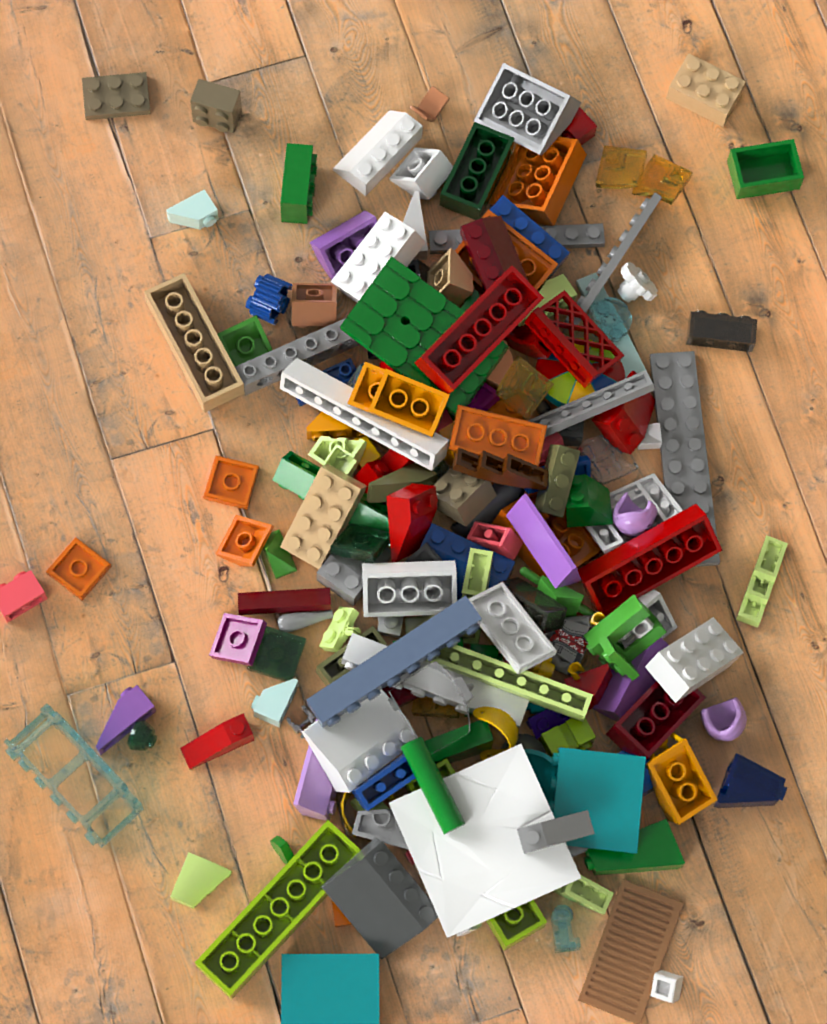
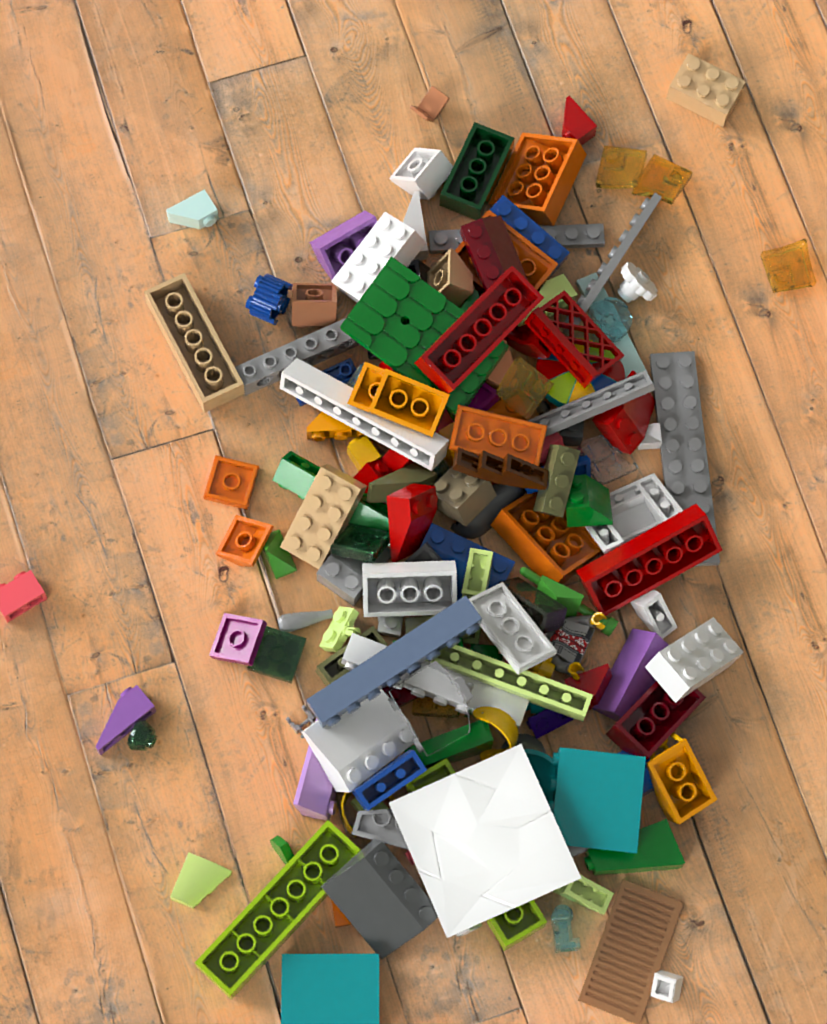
clear light blue windscreen [4,704,144,848] -> none
orange tile [46,537,112,601] -> none
dark tan plate [82,72,150,120] -> none
red slope [180,713,254,770] -> none
dark tan brick [190,79,242,133] -> none
bright green slope [217,315,273,367] -> none
dark red tile [238,588,331,615] -> none
light aqua slope [251,678,299,728] -> none
green piece [280,143,317,224] -> none
yellowish green slope [308,436,367,477] -> none
white slope [333,110,423,196] -> none
green brick [400,737,466,835] -> none
coral brick [467,521,523,560] -> none
light grey slope [474,63,581,156] -> none
medium lavender slope [506,494,581,589] -> none
light grey slope [517,810,595,854] -> none
lime brick [539,718,596,758] -> none
bright green brick [583,594,667,681] -> none
lavender piece [613,492,657,538] -> none
clear smoke brick [686,310,757,352] -> none
lavender piece [700,697,747,741] -> none
clear blue slope [714,753,787,808] -> none
green piece [727,139,804,199] -> none
yellowish green slope [736,535,788,628] -> none
none -> clear yellow plate [760,239,816,293]

